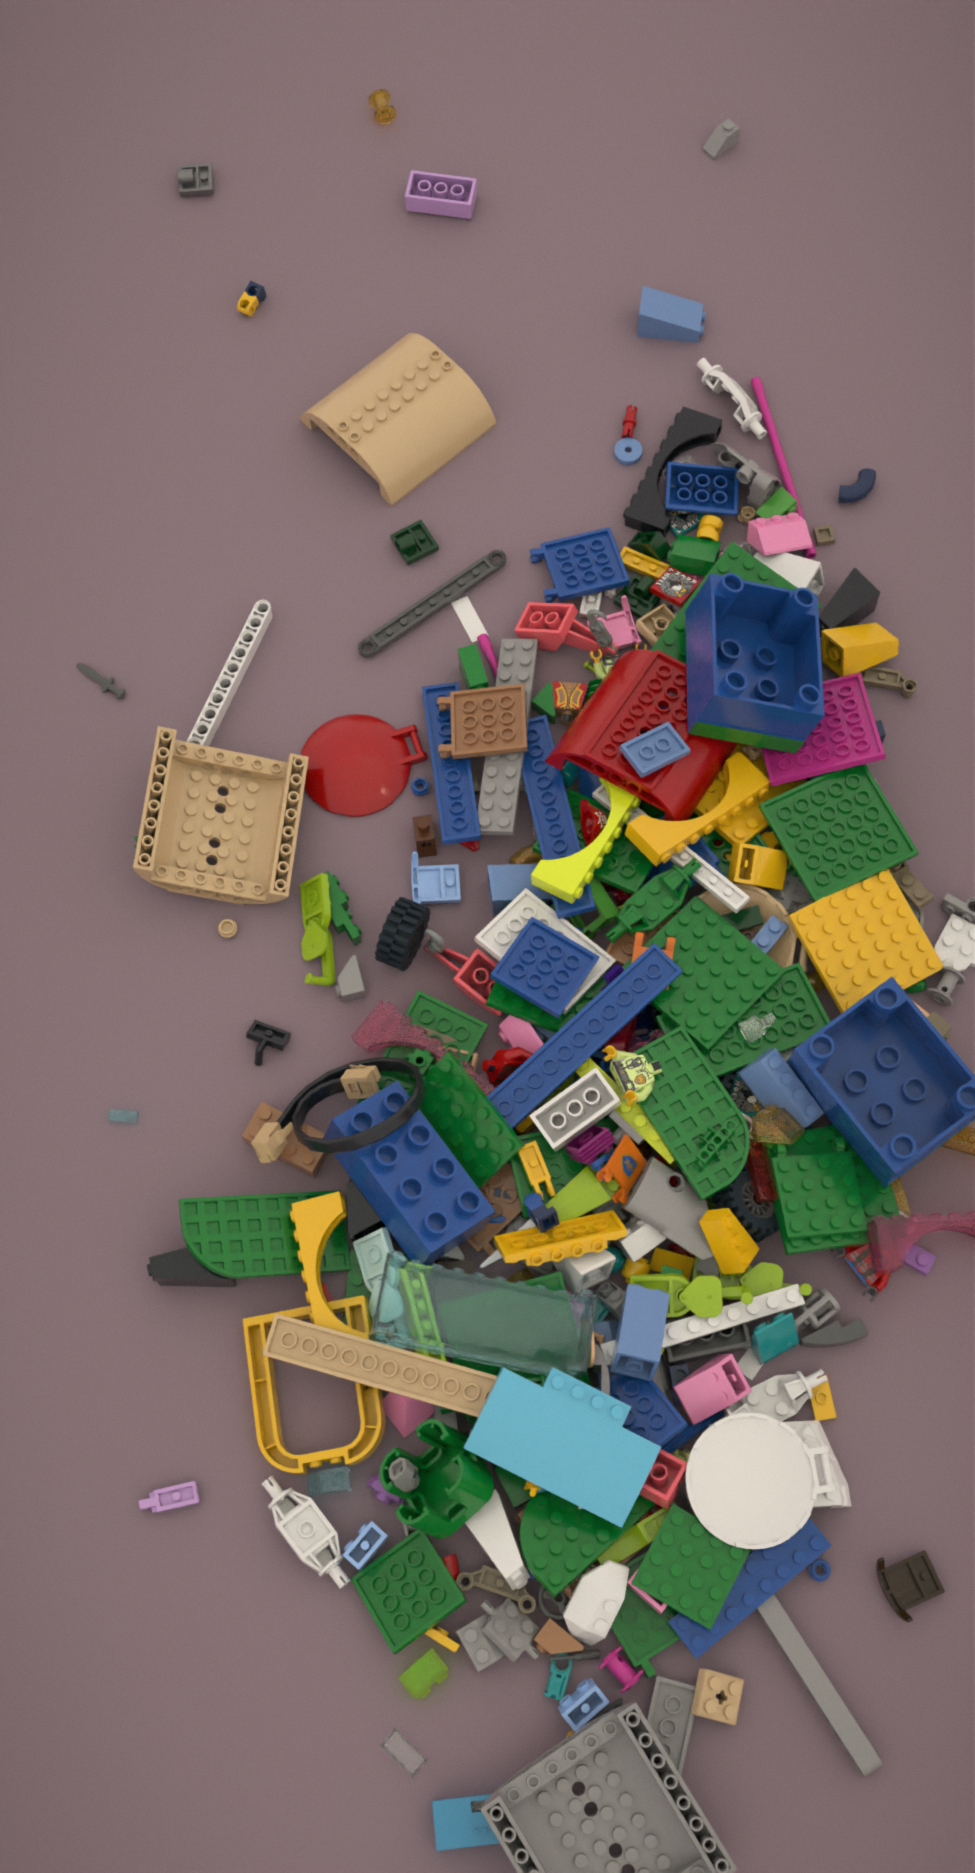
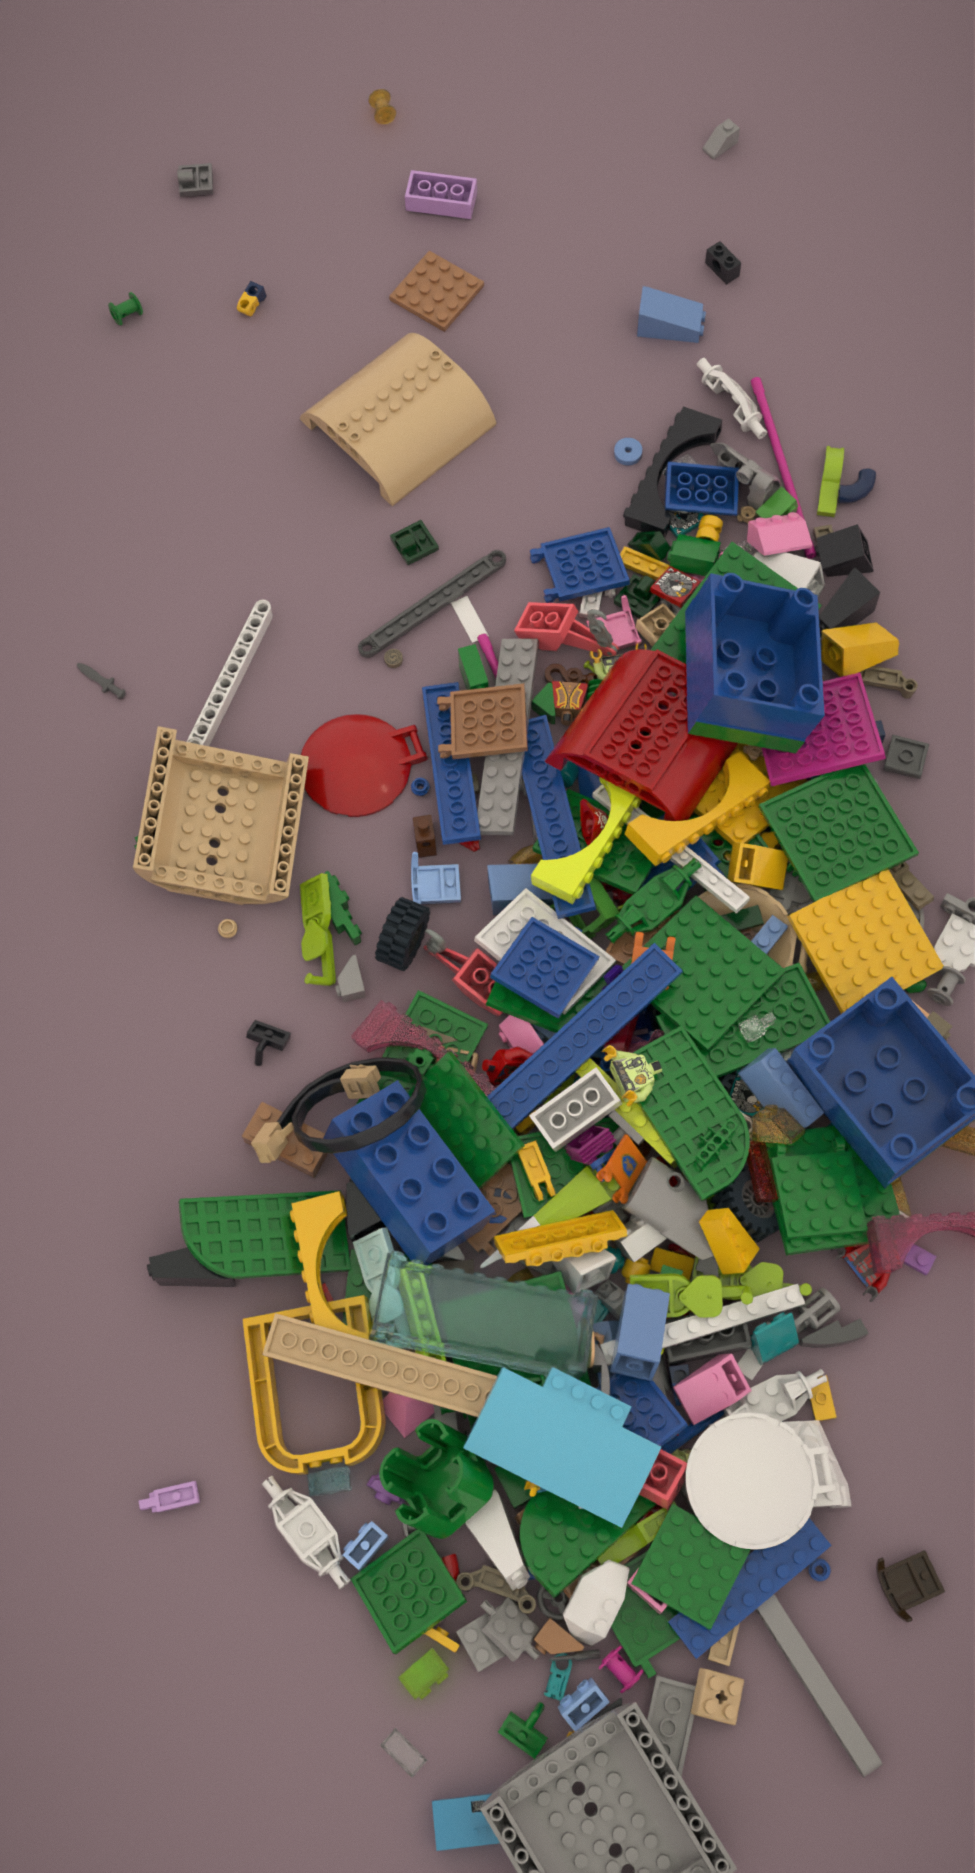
clear light blue piece [108,1109,138,1123] -> none
light grey rock [389,1457,420,1493] -> none
dark blue leg [524,1193,560,1233] -> none
medium blue plate [619,722,690,778] -> none
red pin [621,405,638,439] -> none
none -> green hose [108,292,143,325]
none -> dark tan tile [384,649,403,668]
none -> medium nougat plate [389,251,484,332]
none -> green plate [498,1702,548,1759]
none -> reddish brown piece [545,664,597,684]
none -> black brick [705,241,741,285]
none -> tan plate [707,1623,740,1666]
none -> black slope [815,524,874,577]
none -> lime piece [817,446,844,517]
none -> dark grey plate [883,735,929,779]

